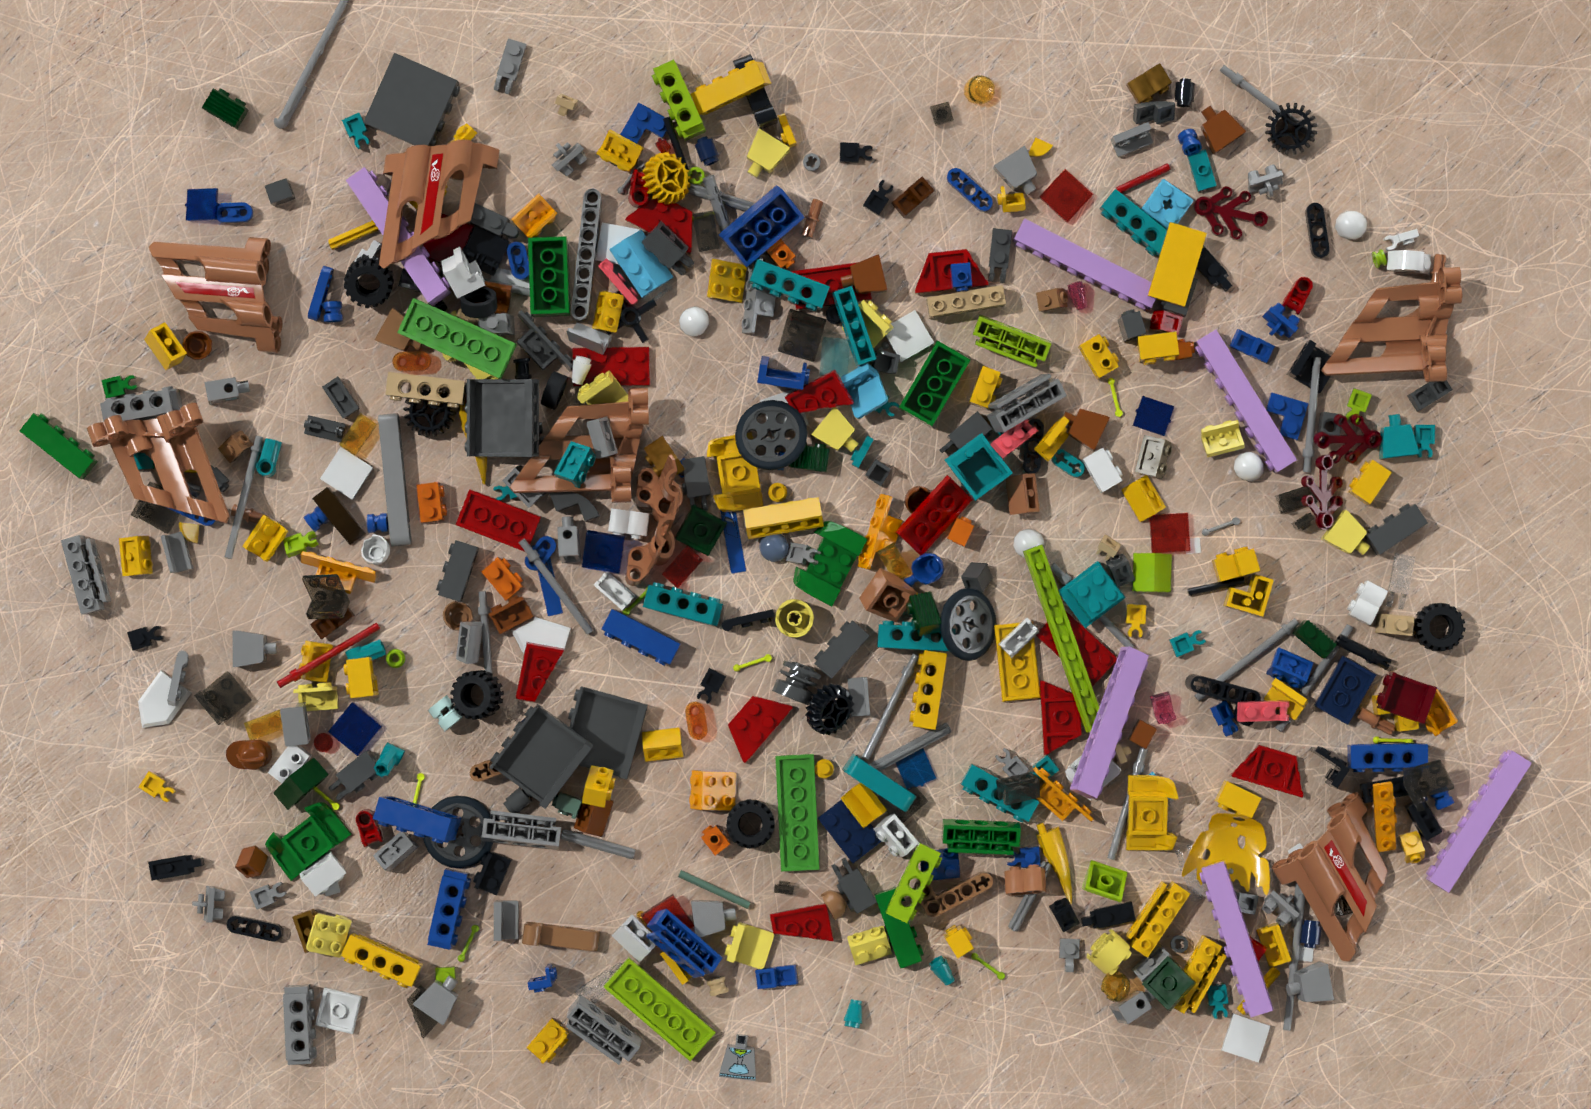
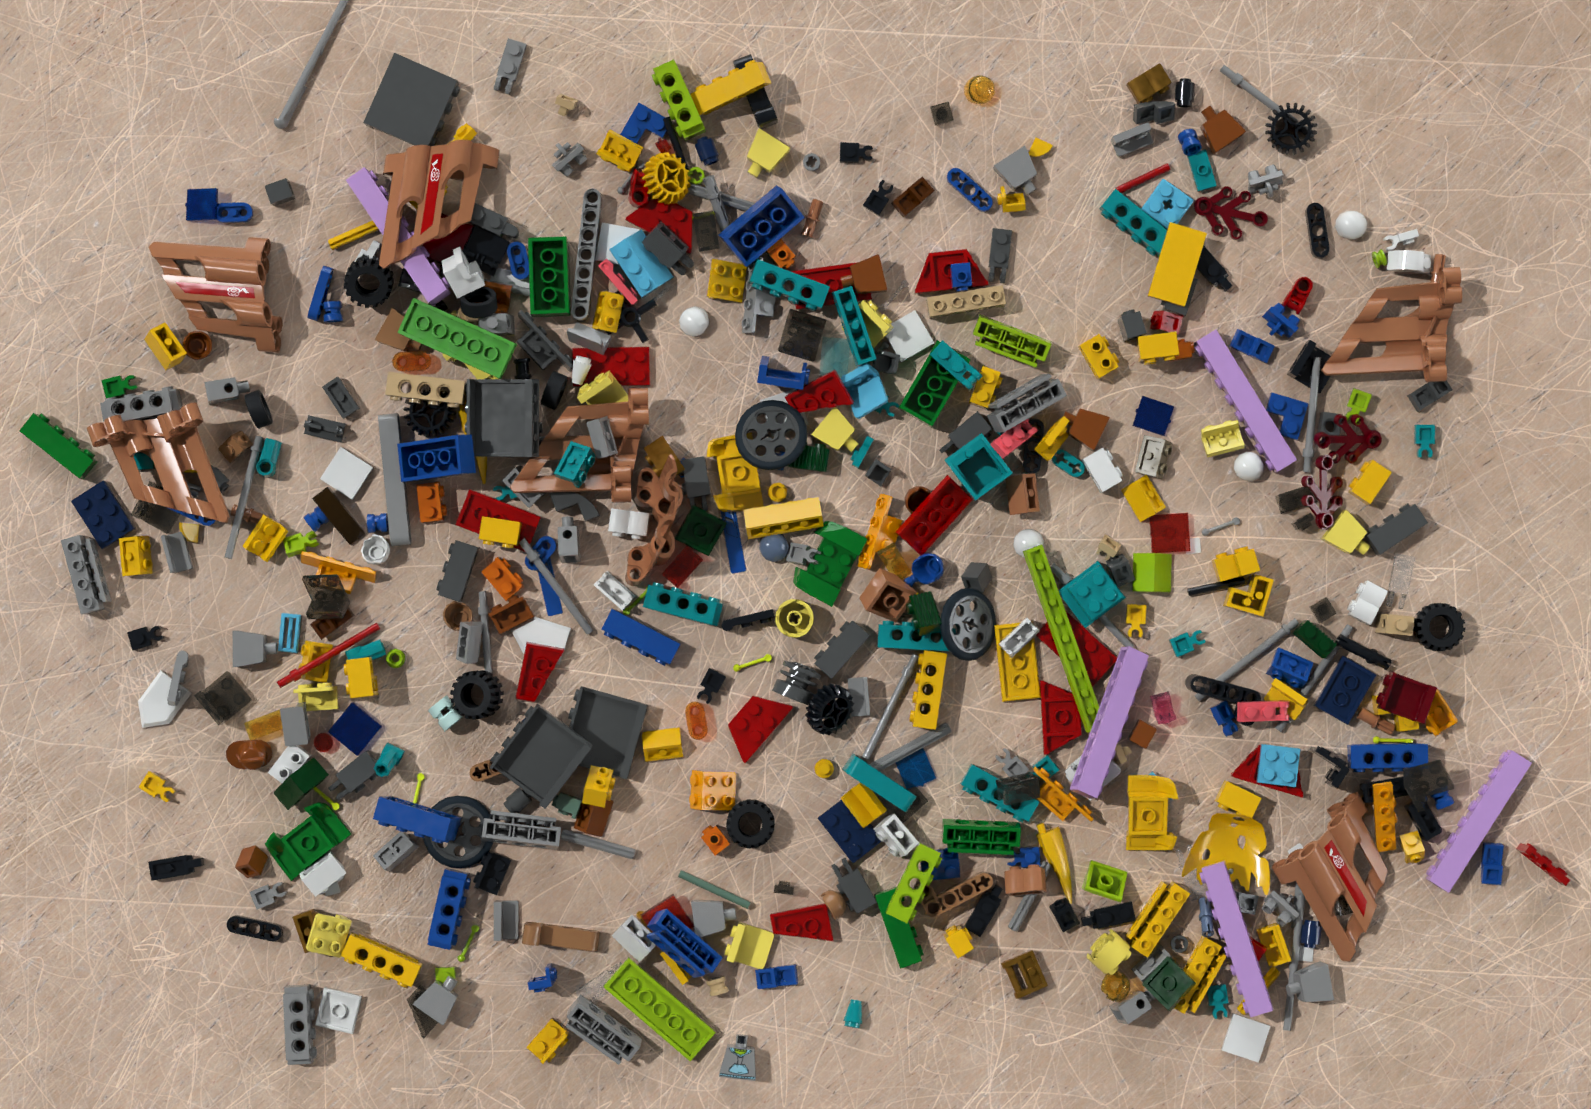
light grey hips [192,886,225,923] -> none
dark green brick [202,88,249,129] -> none
clear yellow plate [339,413,377,456] -> none
teal plate [342,113,370,149] -> none
red piece [356,809,384,848] -> none
light orange bracket [511,193,557,238] -> none
clear blue tile [582,530,625,574] -> none
bright green plate [775,754,819,872] -> none
yellow plate [778,113,796,148] -> none
black plate [826,305,841,324] -> none
light yellow bracket [847,926,892,965] -> none
teal cone [929,956,955,985] -> none
orange brick [947,516,974,547] -> none
lime hinge [971,953,1005,980] -> none
lavender brick [1013,218,1156,311] -> none
medium nougat bracket [1036,288,1068,312] -> none
clear red plate [1039,169,1093,223] -> none
light grey plate [1059,938,1080,972] -> none
clear pink cone [1067,281,1088,310] -> none
neon yellow hinge [1107,378,1123,417] -> none
light grey bar [1107,748,1148,860] -> none
teal torso [1379,414,1419,459] -> none
none -> dark blue plate [71,480,135,549]
none -> black tyre [245,390,273,429]
none -> medium azure tile [278,613,302,653]
none -> blue brick [397,435,476,482]
none -> yellow brick [479,516,522,549]
none -> teal plate [930,340,983,391]
none -> black hinge [964,884,1003,937]
none -> pearl gold plate [1001,950,1048,999]
none -> sand blue pin [1199,897,1214,937]
none -> medium azure plate [1257,744,1300,787]
none -> clear smoke plate [1309,597,1336,623]
none -> blue slope [1481,842,1504,885]
none -> red wing [1516,843,1570,886]

